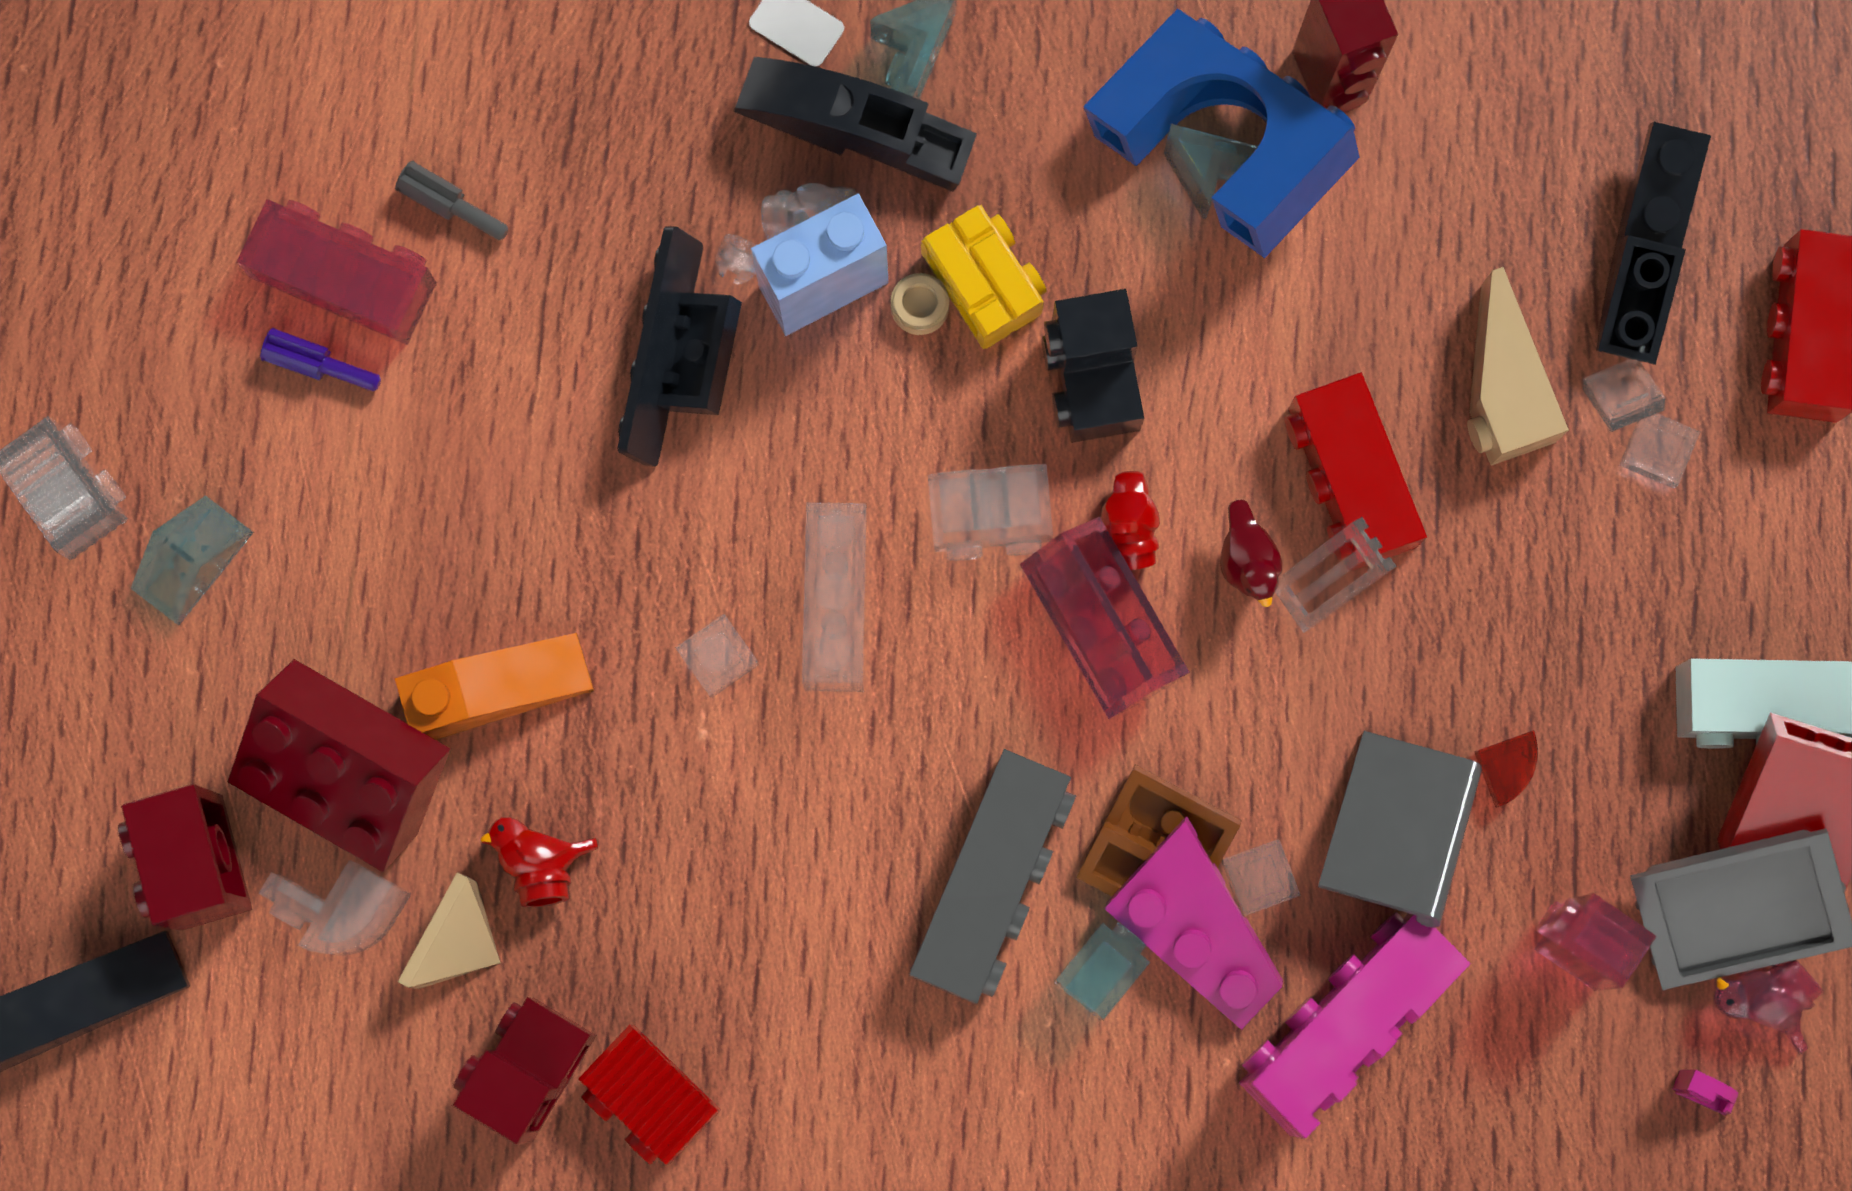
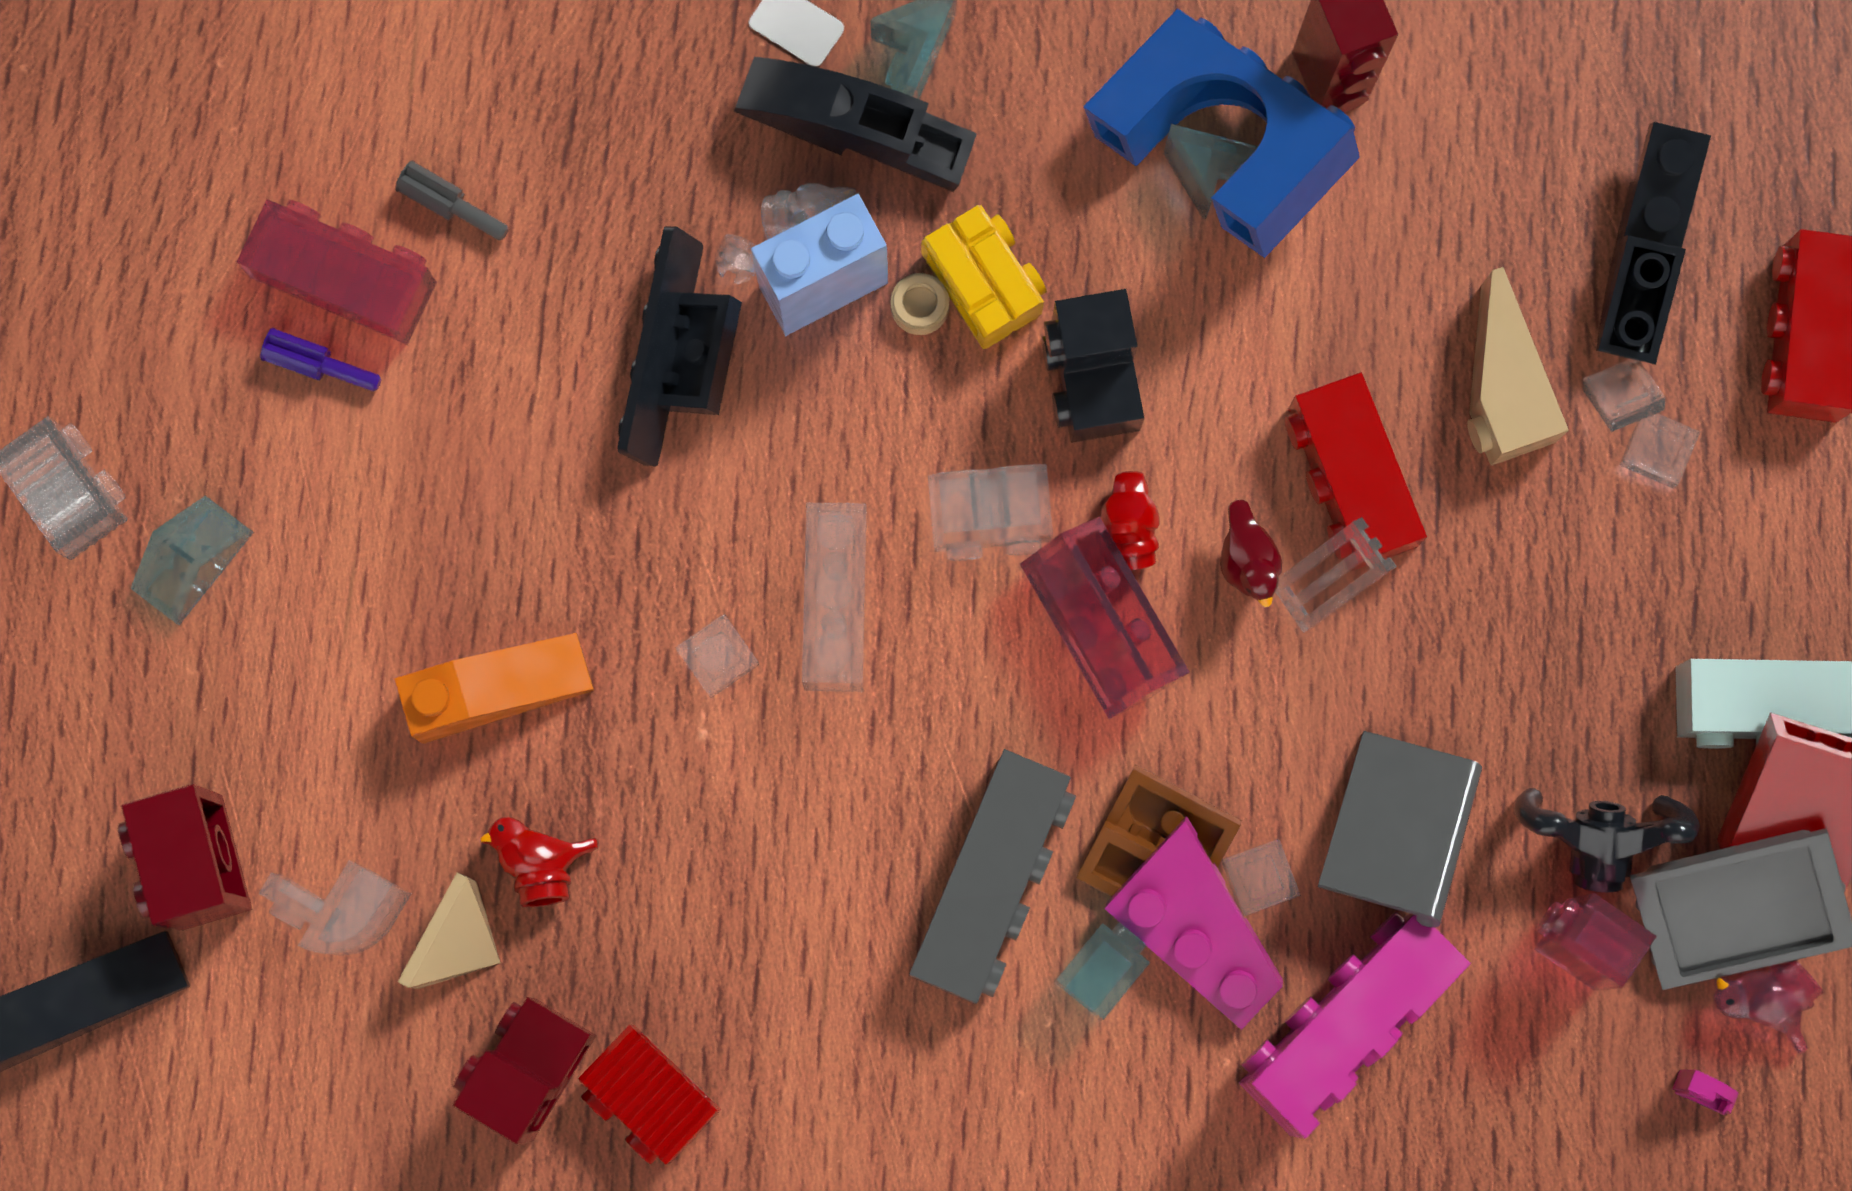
dark red brick [227,659,451,872] -> none
clear red tile [1474,730,1538,808] -> none
none -> black piece [1514,788,1700,893]

